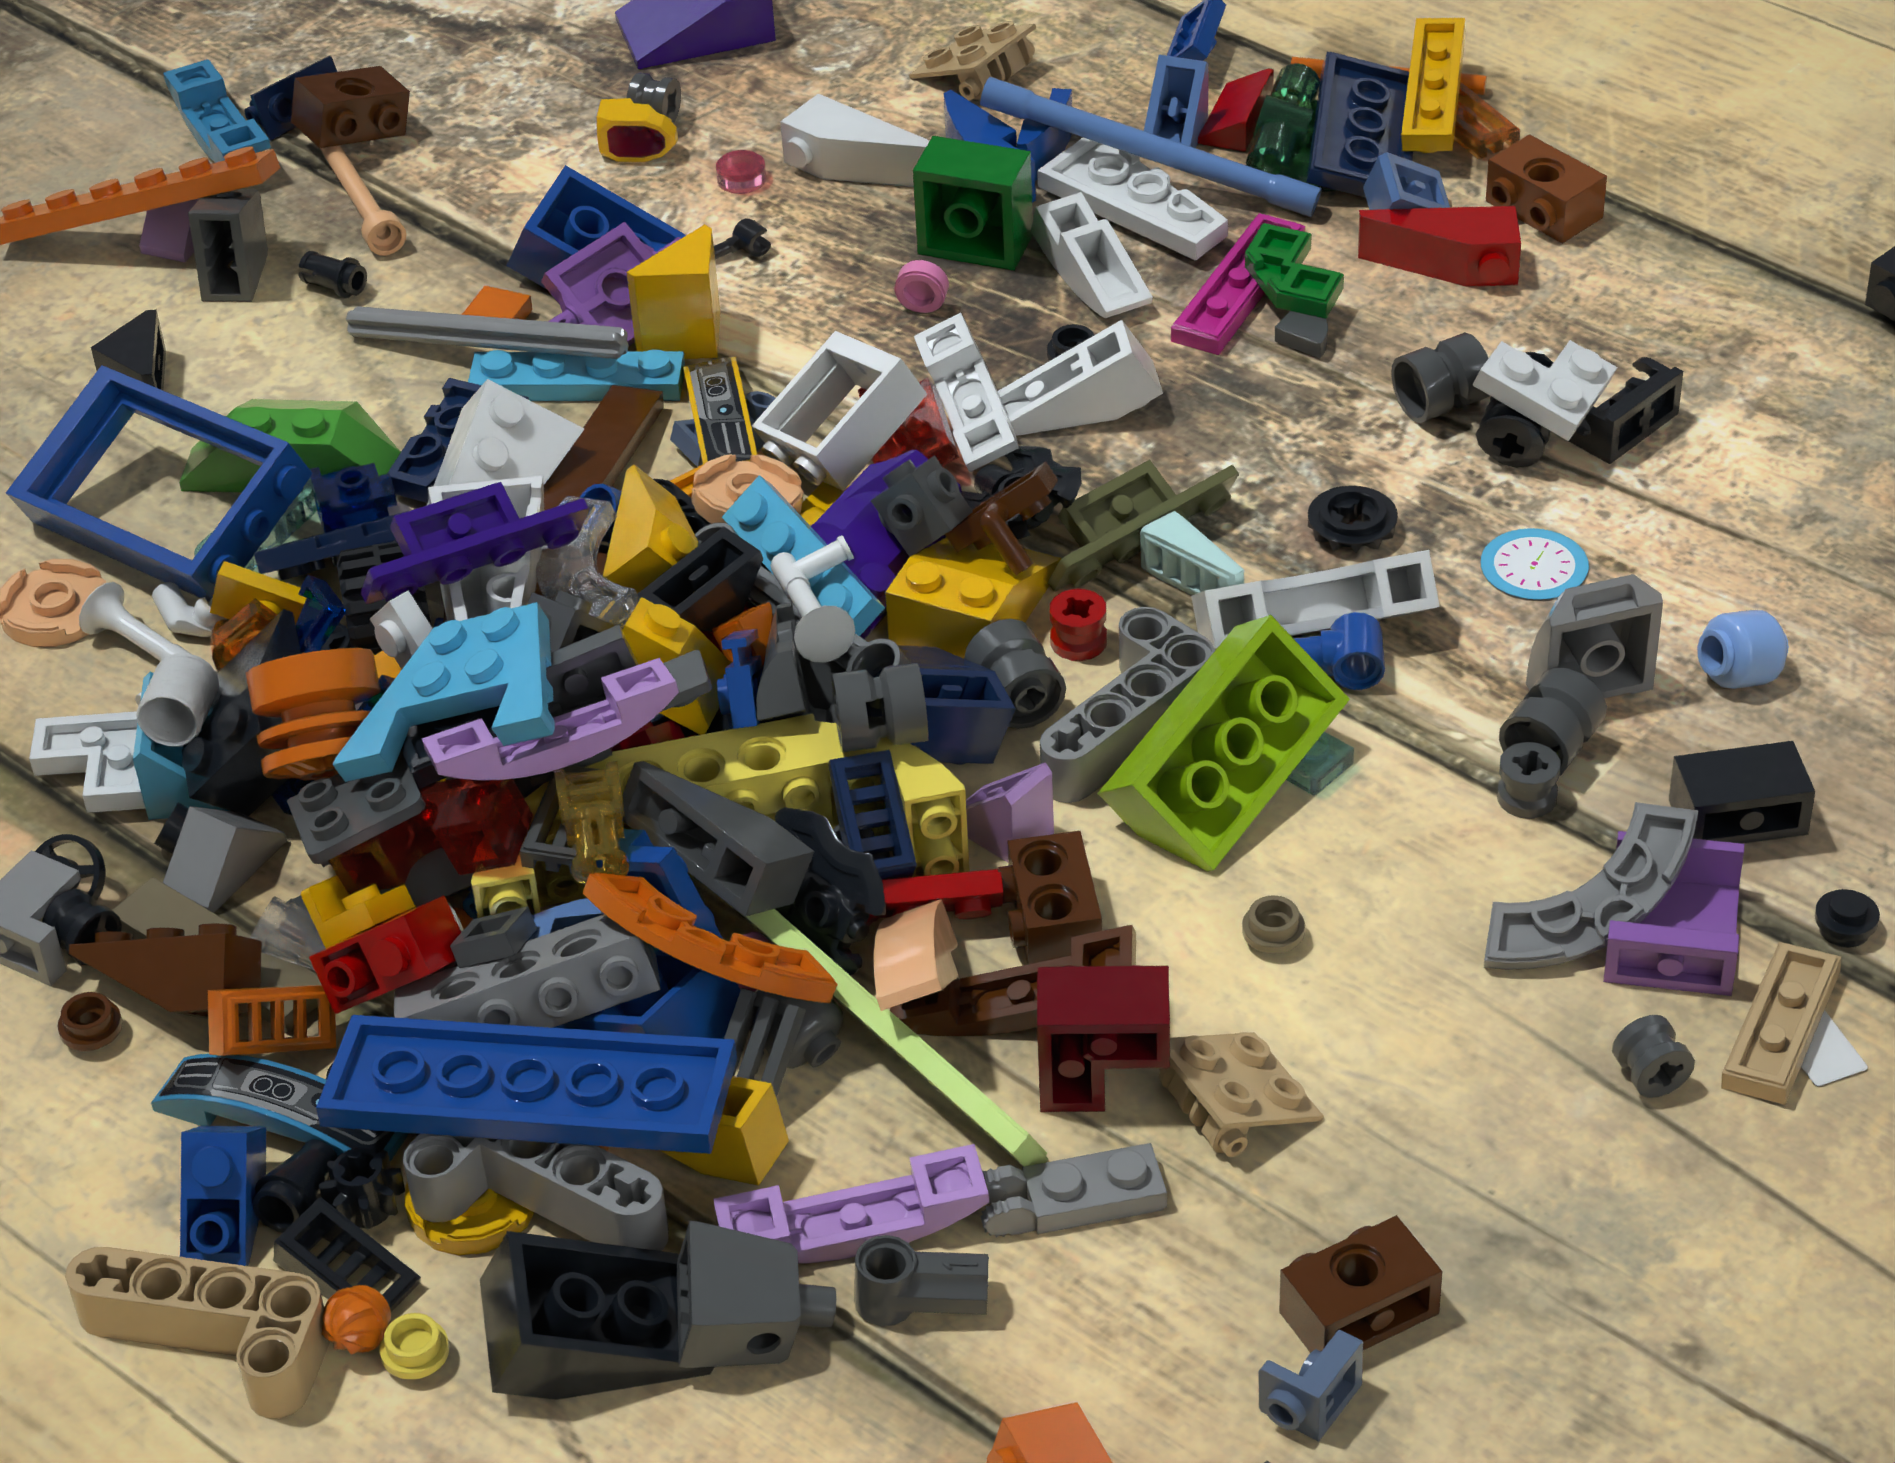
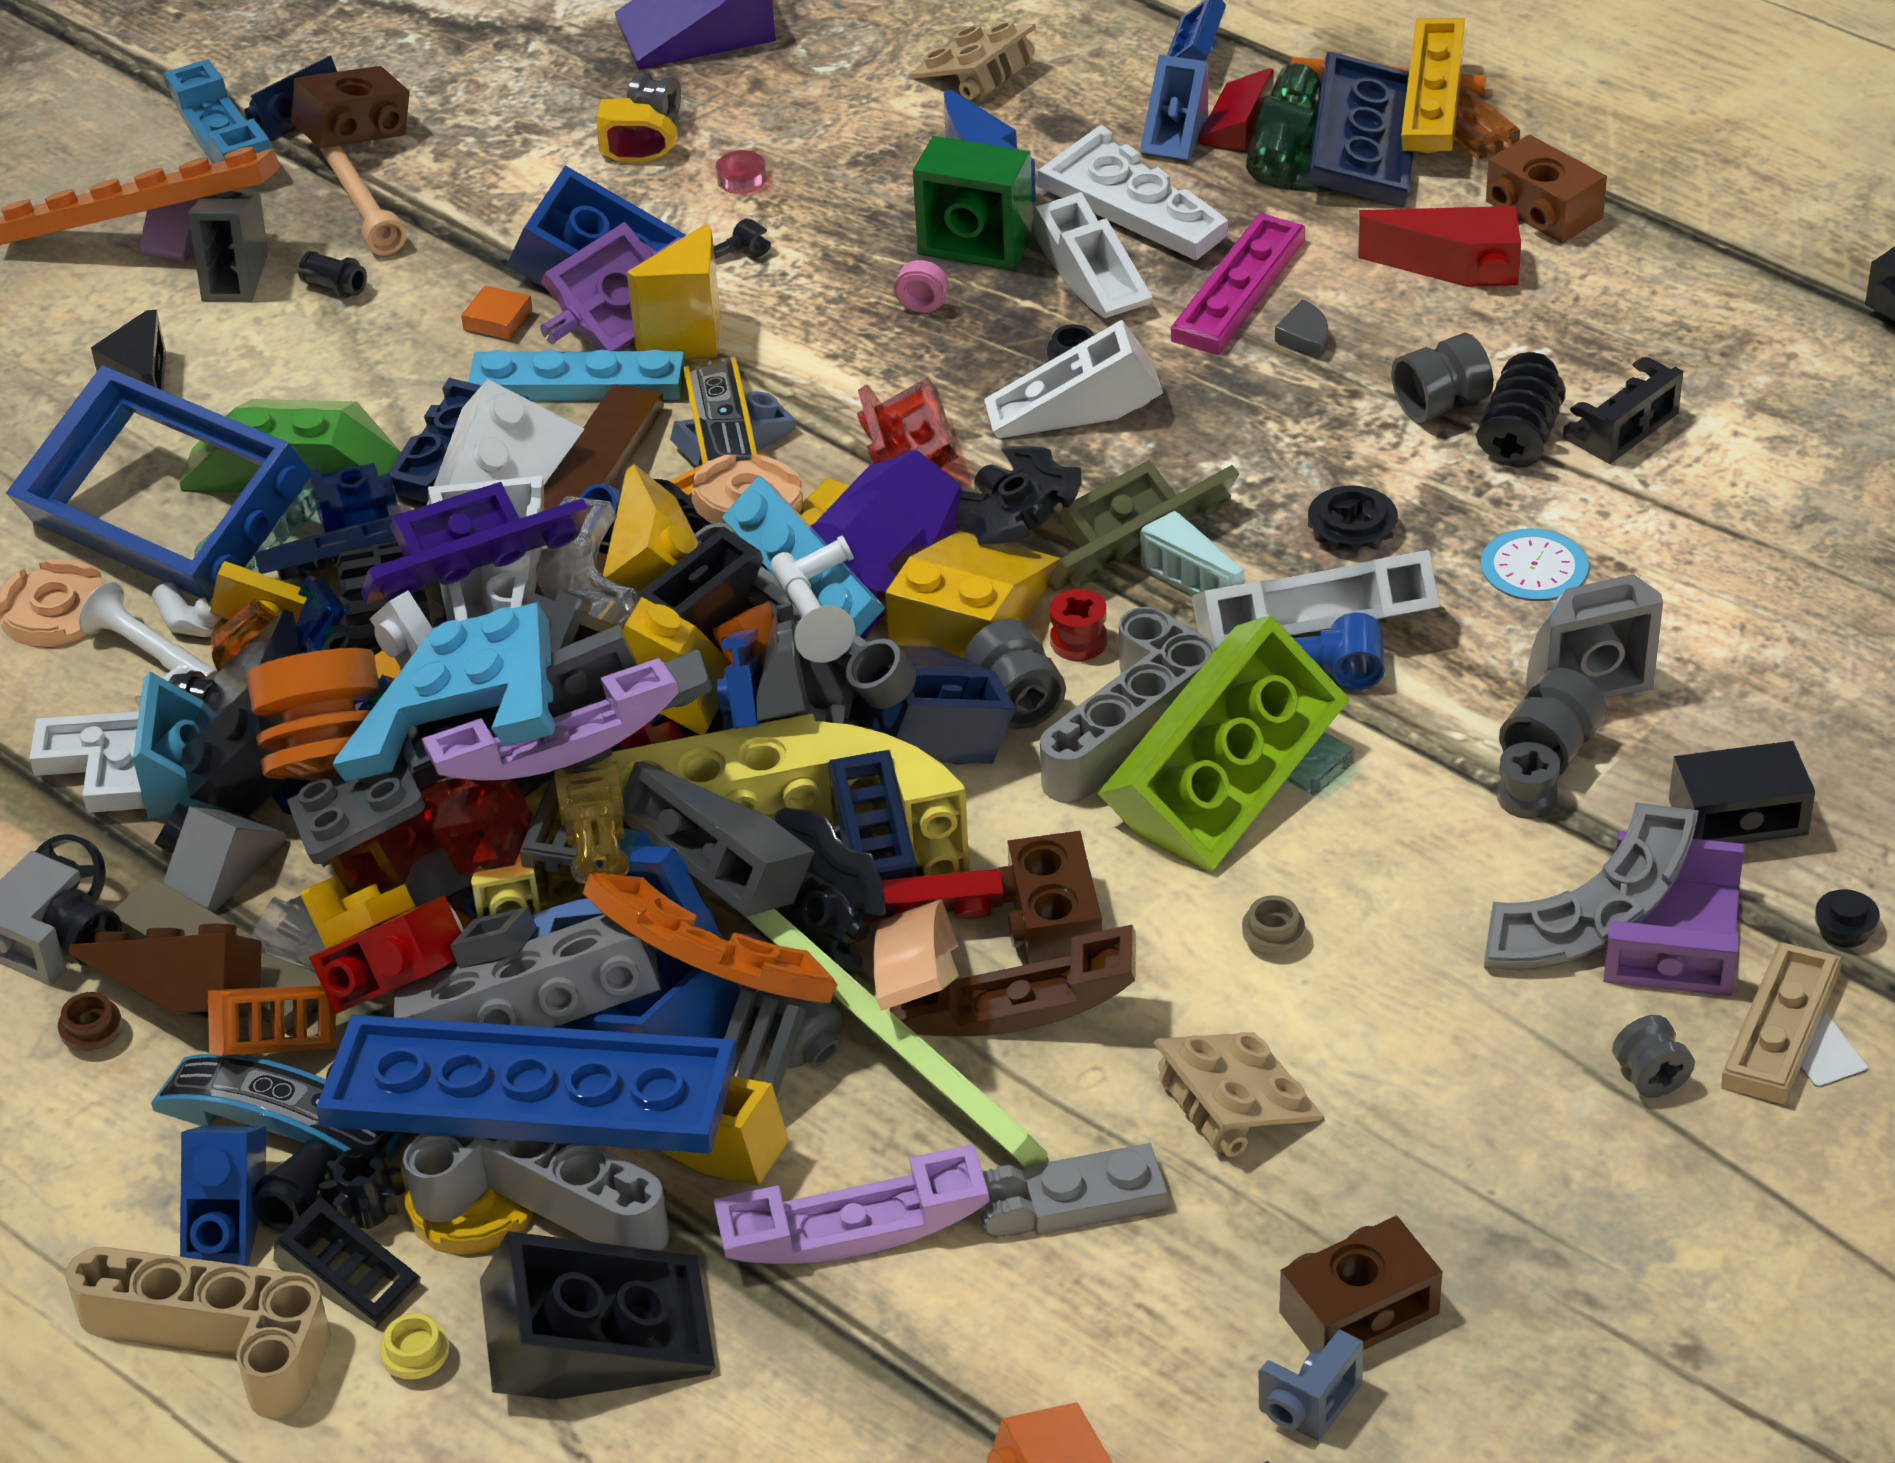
white piece [136,653,219,747] -> none
orange plate [322,1285,391,1355] -> none
light grey axle [346,306,629,359] -> none
dark grey torso [677,1221,837,1368] -> none
white window [752,331,927,491] -> none
white slope [780,94,930,187] -> none
dark grey wheel [831,663,929,752] -> none
dark grey piece [854,1235,989,1326] -> none
dark grey brick [871,456,973,557] -> none
white slope [914,313,1019,472] -> none
reddish brown plate [945,462,1058,576] -> none
lavender slope [966,762,1054,863] -> none
medium blue piece [980,77,1322,217] -> none
blue slope [1017,88,1072,181] -> none
dark red brick [1037,965,1170,1112] -> none
green tile [1245,223,1344,319] -> none
medium blue slope [1363,152,1450,210] -> none
white plate [1473,340,1618,441] -> none
light blue head [1697,610,1789,689] -> none

